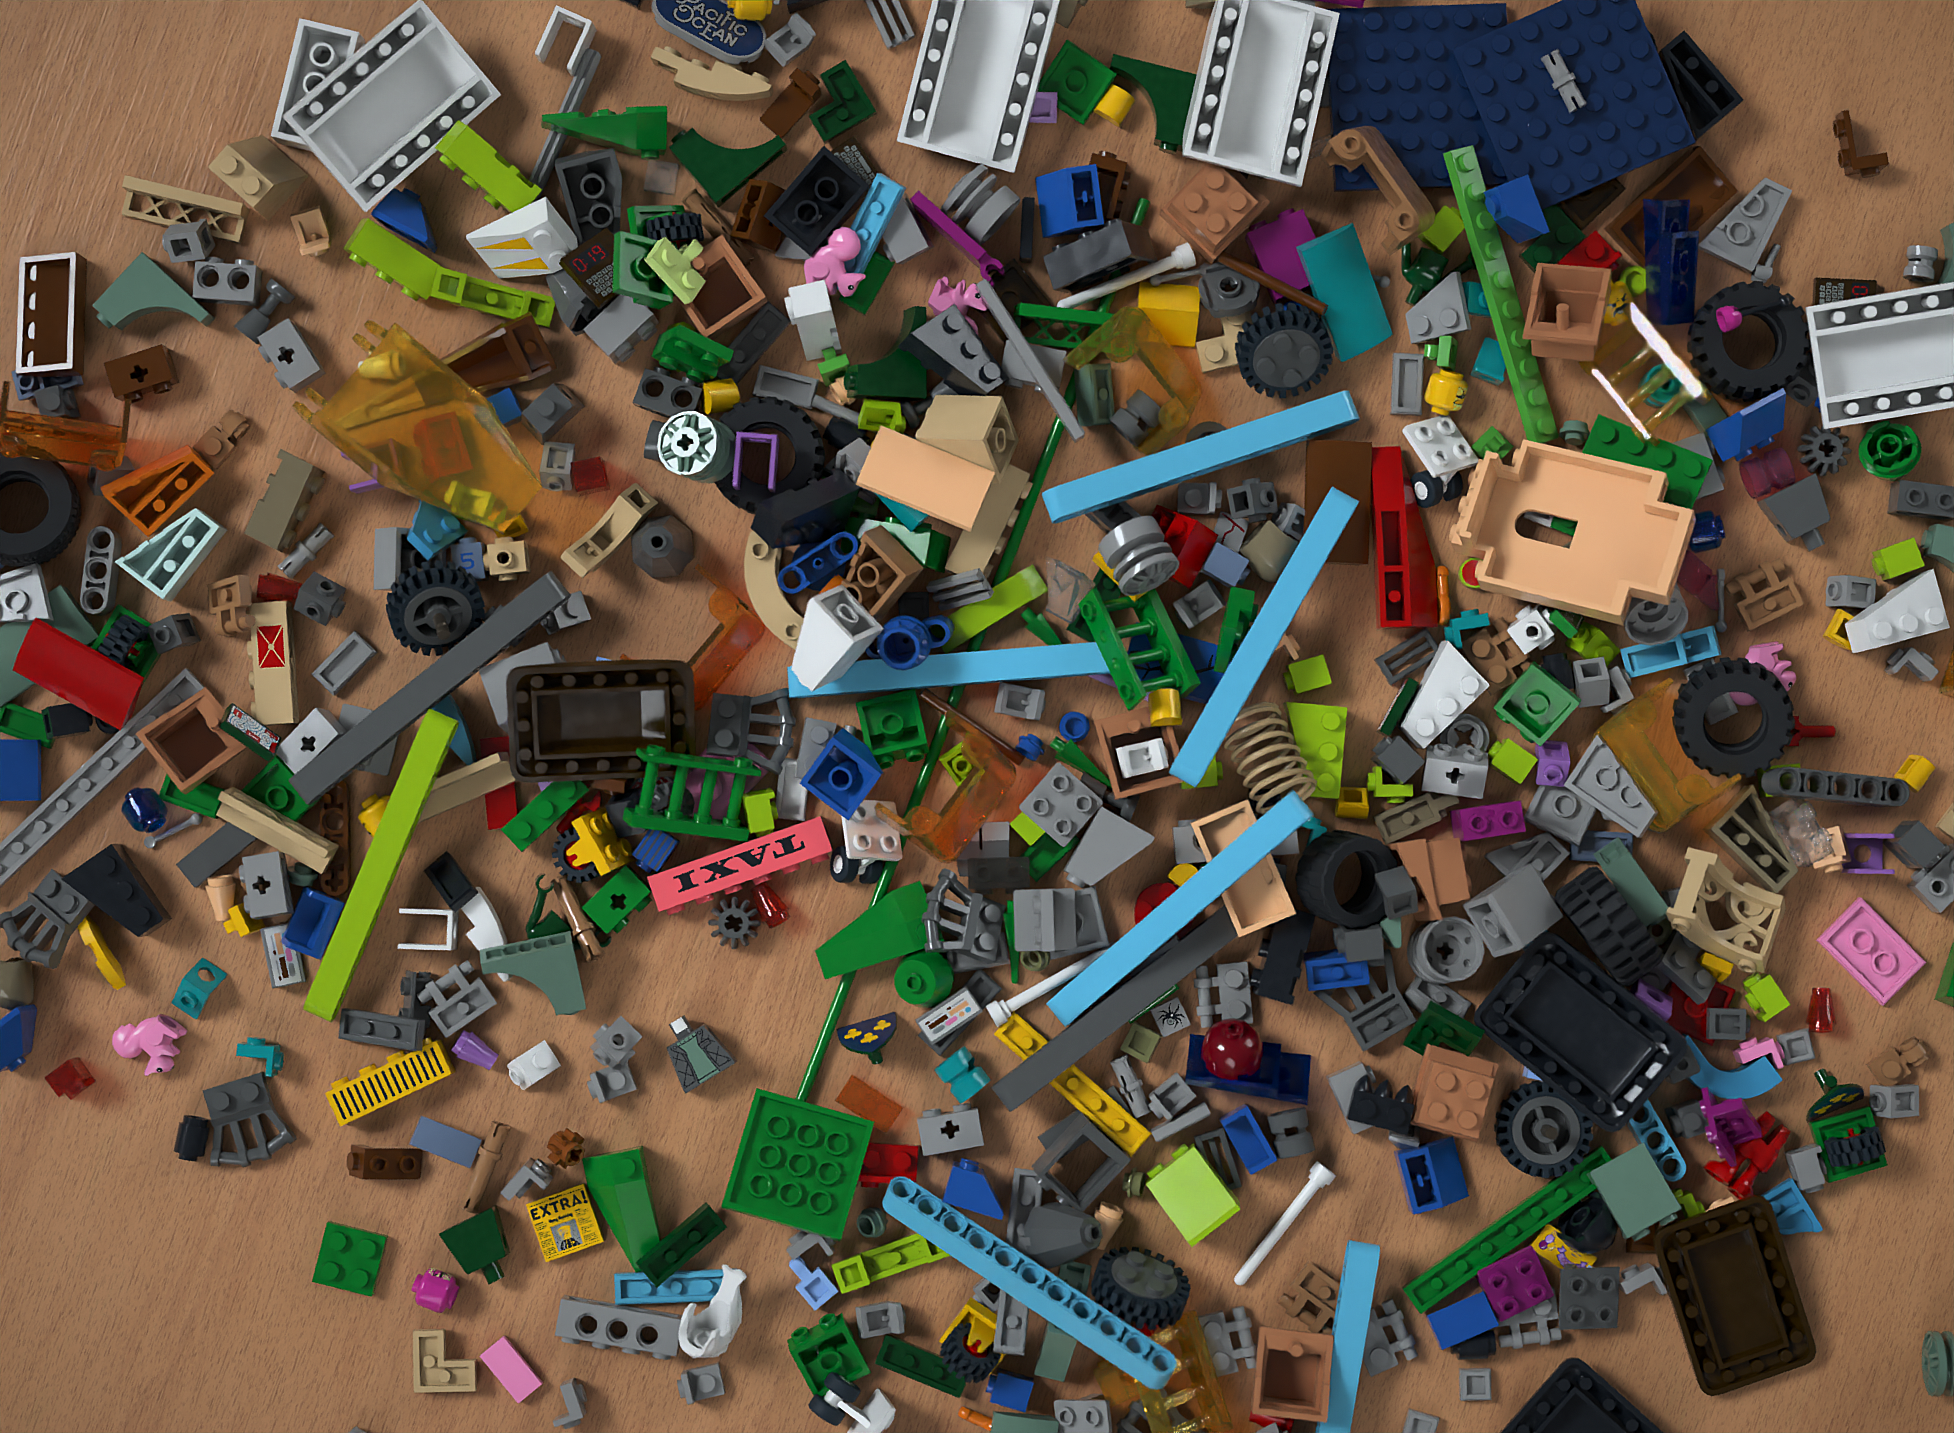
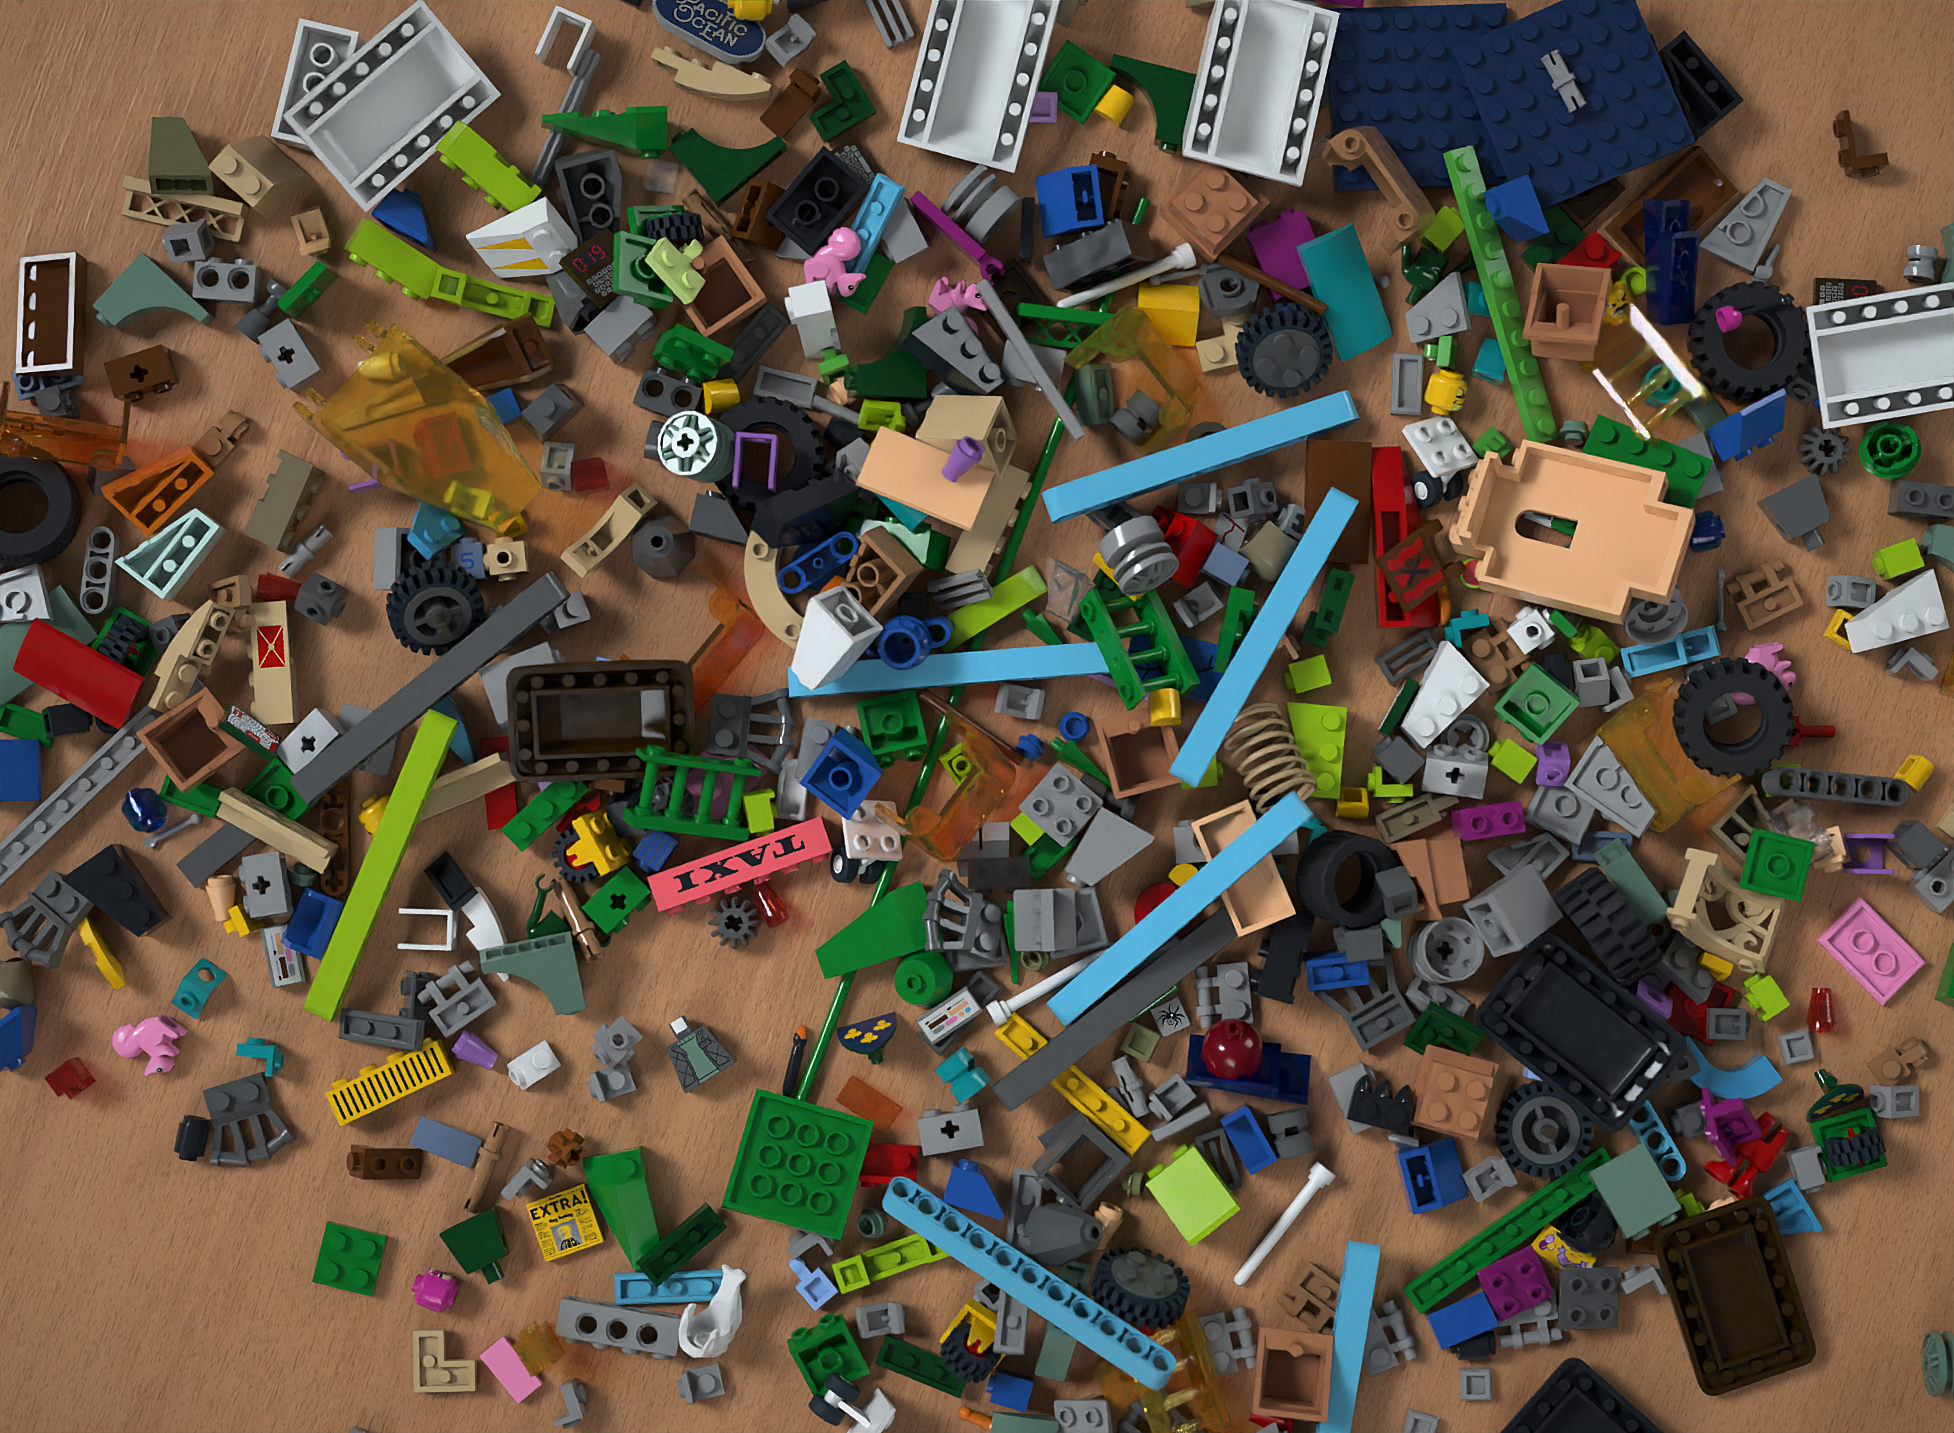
light grey tile [312,631,378,696] -> none
white bracket [1116,738,1169,778] -> none
clear pink slope [1677,550,1719,611] -> none
bright pink bracket [1732,1037,1785,1069] -> none
clear pink wheel [1739,447,1795,499] -> none
none -> olive slope [148,116,214,195]
none -> tan slope [148,600,236,713]
none -> green plate [277,260,338,320]
none -> clear yellow brick [512,1321,565,1377]
none -> dark grey slope [688,490,749,547]
none -> black piece [782,1025,807,1097]
none -> medium lavender cone [941,436,984,482]
none -> dark green piece [1299,568,1355,649]
none -> reddish brown flag [1375,518,1466,613]
none -> light grey bracket [1462,1155,1518,1202]
none -> green plate [1738,827,1816,903]

